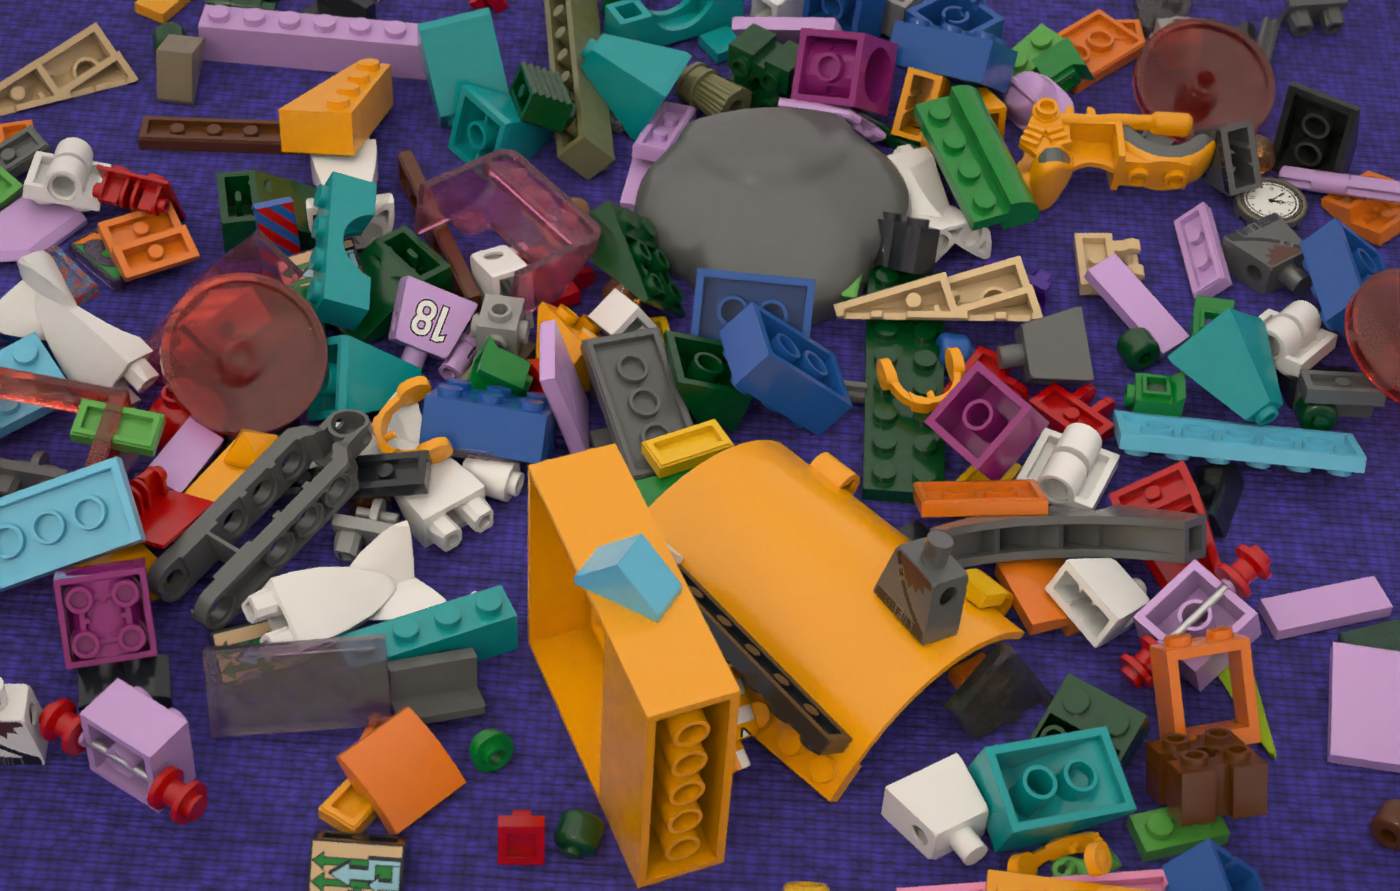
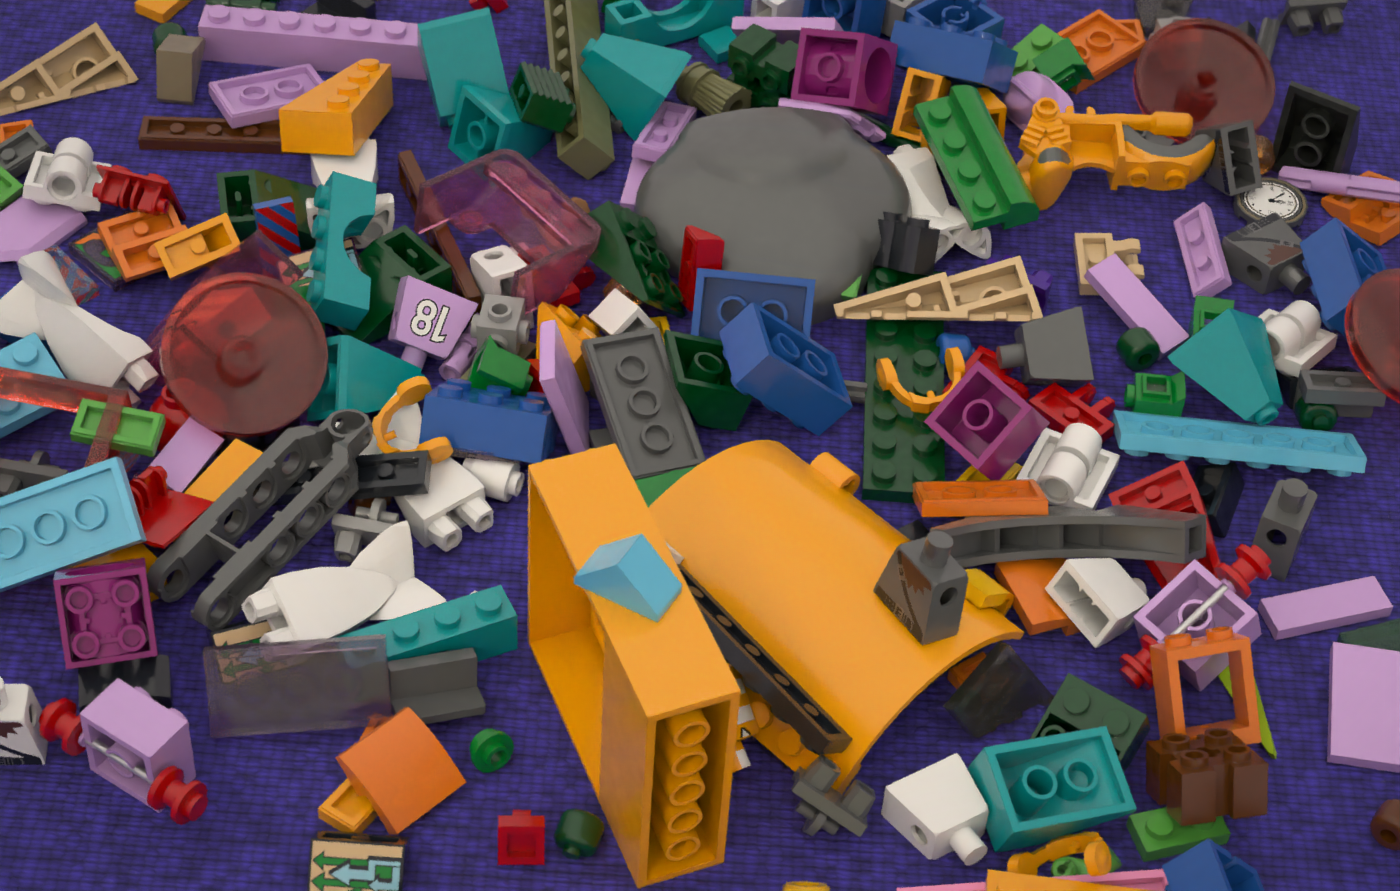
light orange slope [224,428,279,469] -> none
yellow tile [641,419,734,479] -> none
none -> light orange slope [154,213,243,281]
none -> lavender tile [208,63,324,129]
none -> red slope [678,225,725,312]
none -> dark grey hips [792,755,876,837]
none -> dark grey torso [1252,478,1318,582]

